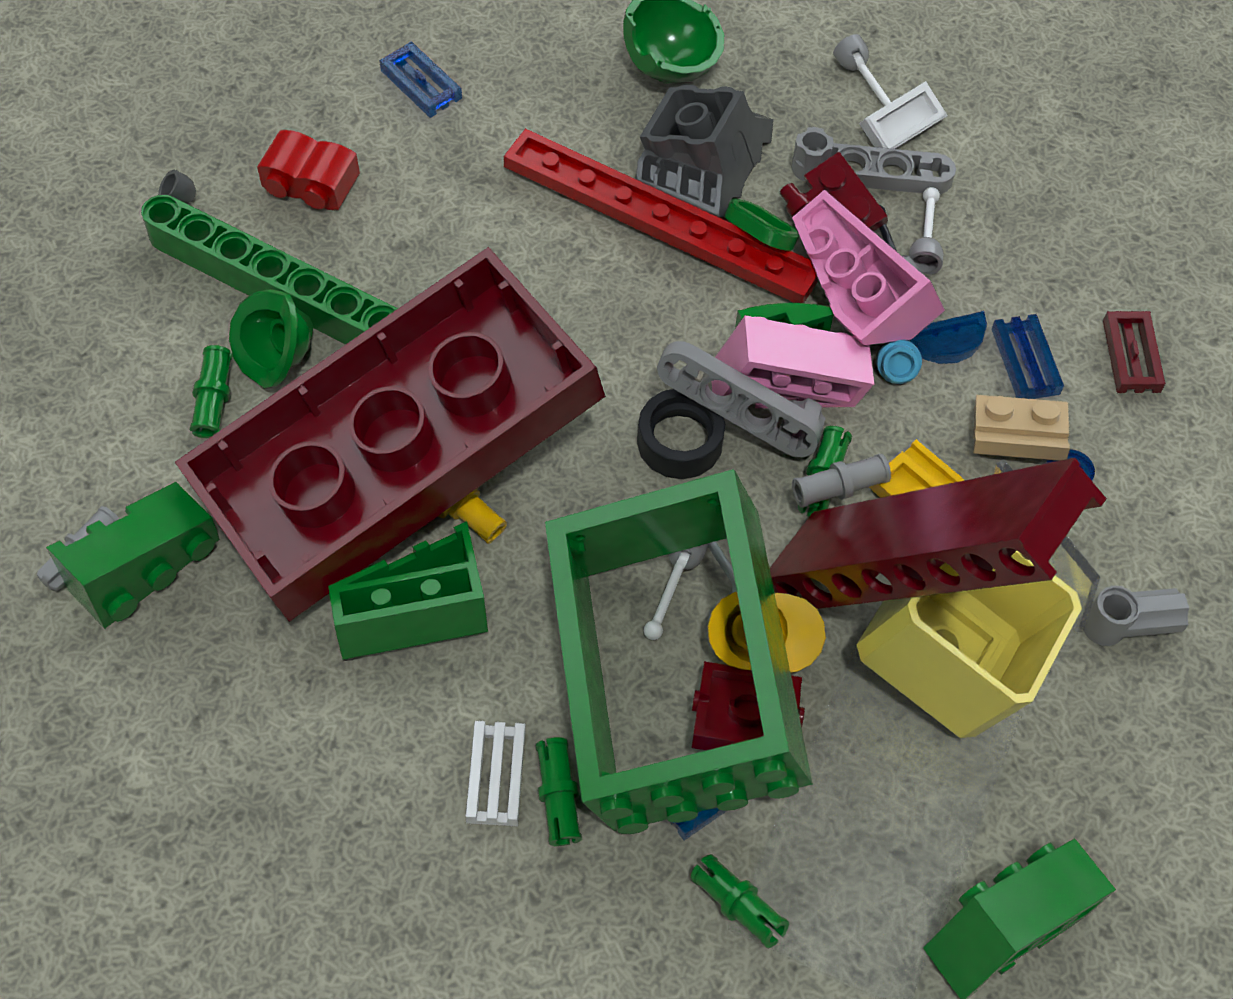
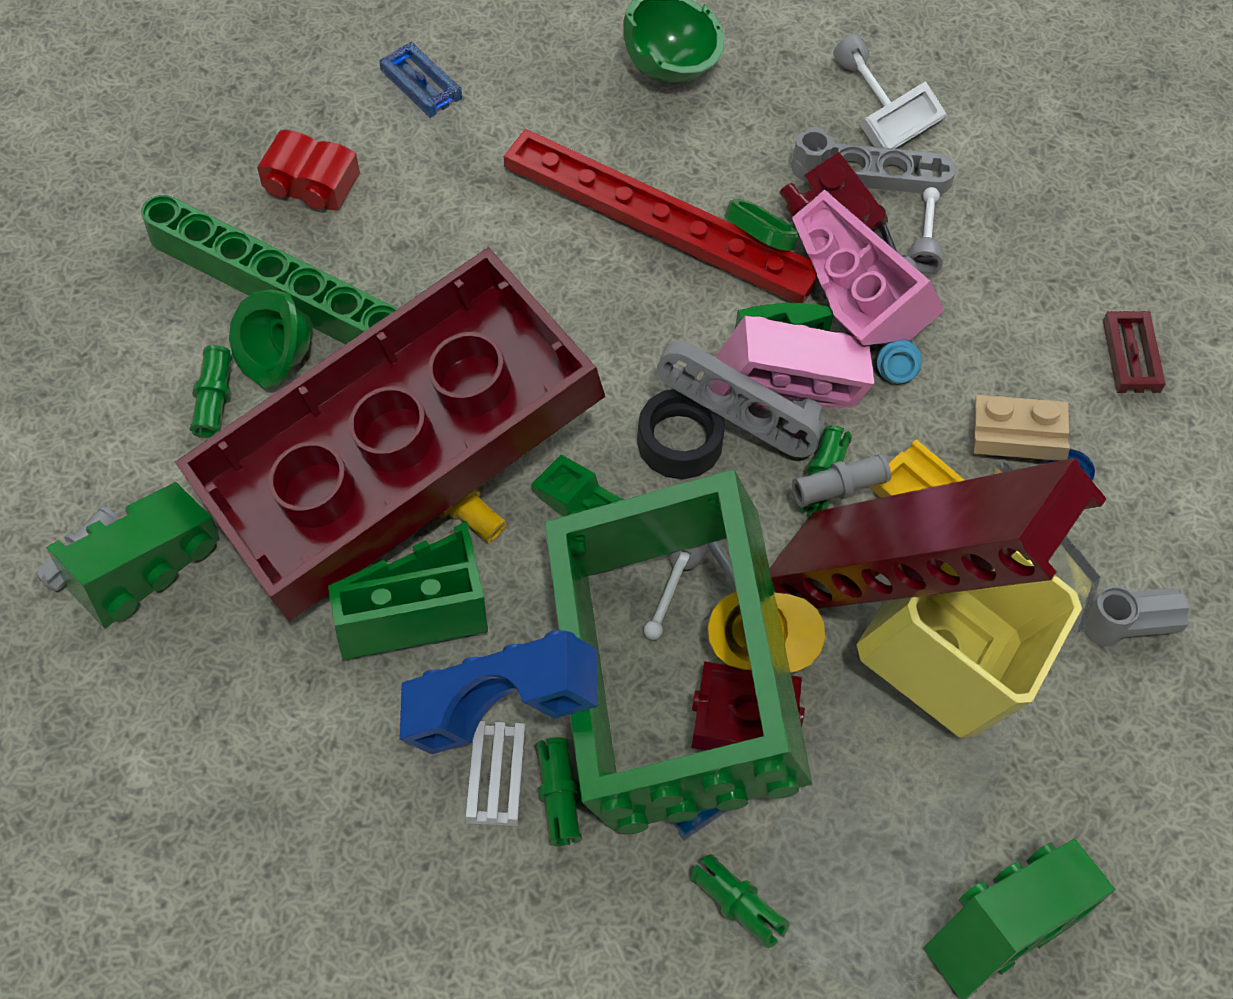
dark grey hinge [158,170,196,204] -> none
dark grey slope [636,84,773,217] -> none
clear blue tile [908,311,987,364] -> none
clear blue tile [991,314,1064,399] -> none
none -> blue arch [399,630,598,754]
none -> green slope [531,454,624,517]

